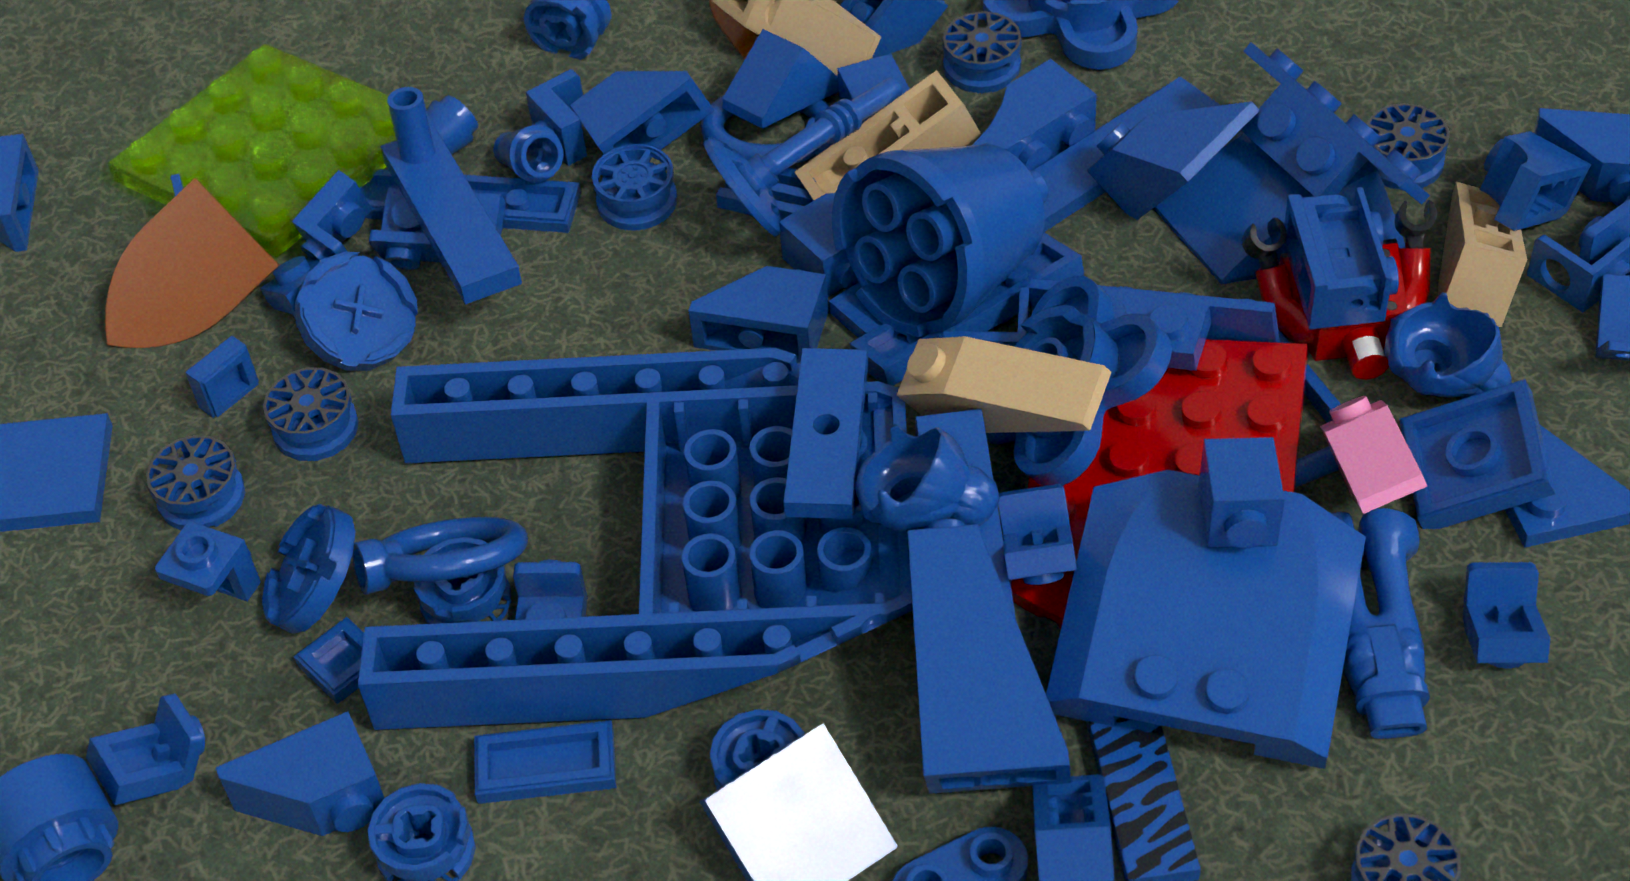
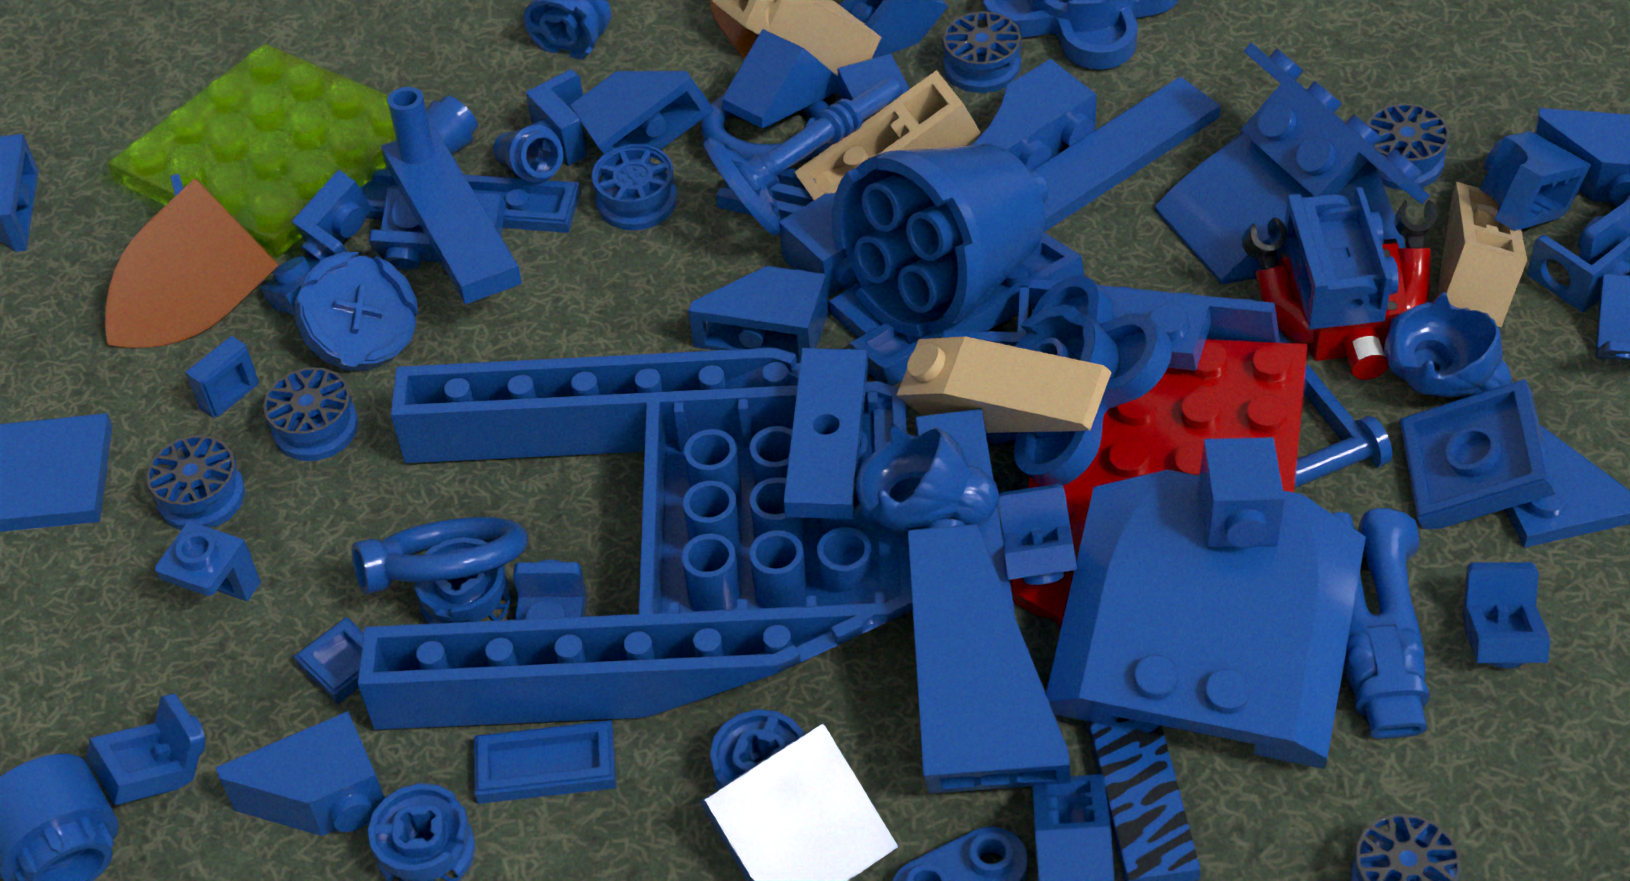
blue tile [262,504,356,634] -> none
blue slope [1087,101,1260,220] -> none
bright pink slope [1320,396,1428,514] -> none

